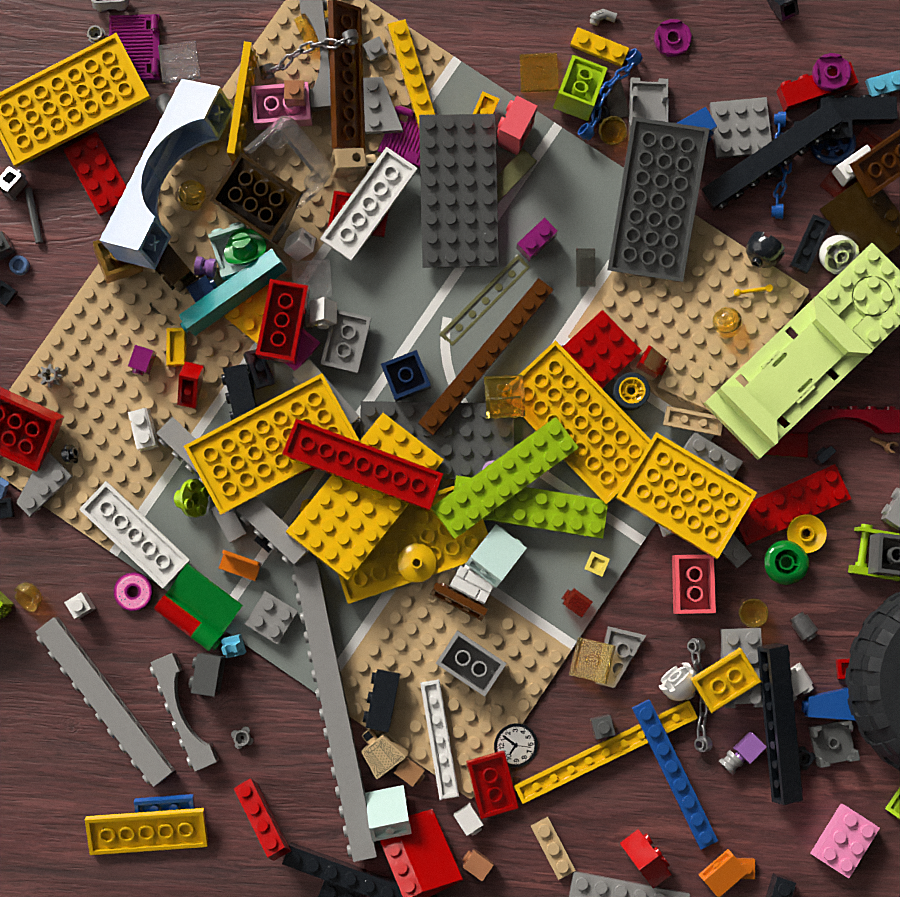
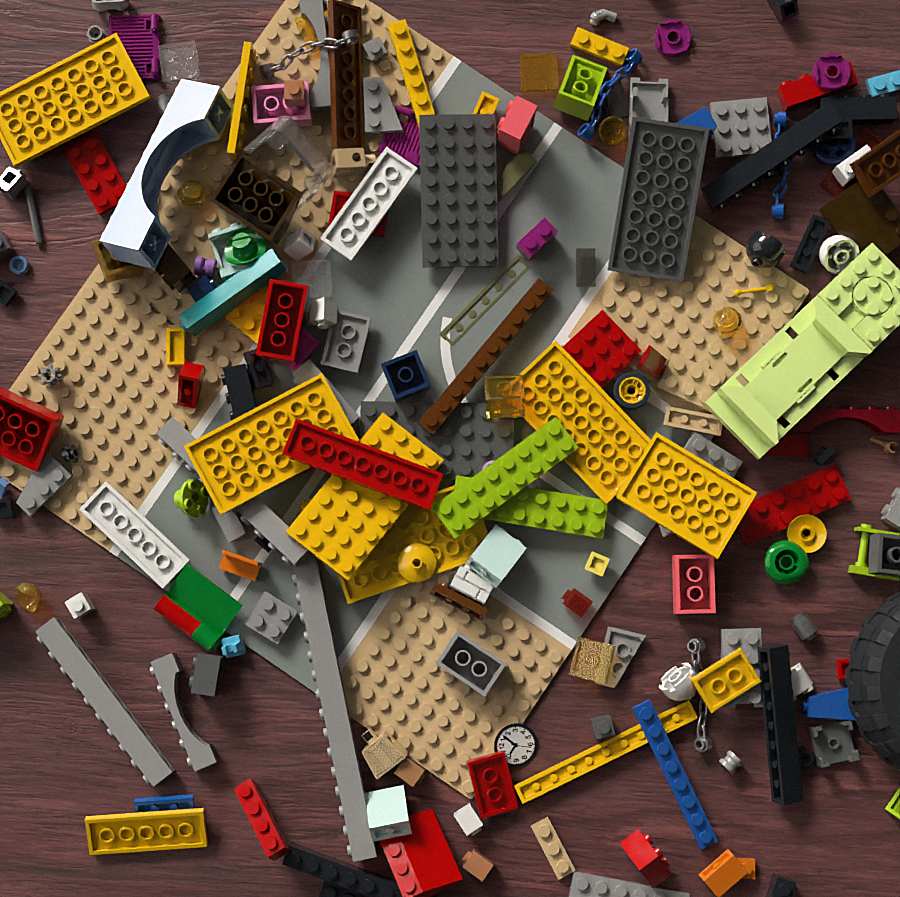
tile [113,572,153,611] -> none
magenta brick [128,345,157,376] -> none
white brick [128,408,159,452] -> none
light grey plate [231,726,253,749] -> none
black brick [363,669,401,732] -> none
white tile [420,679,459,800] -> none
light grey plate [722,534,752,568] -> none
medium lavender brick [733,732,766,764] -> none
clear yellow hair [739,598,769,628] -> none
bright pink brick [811,804,880,878] -> none

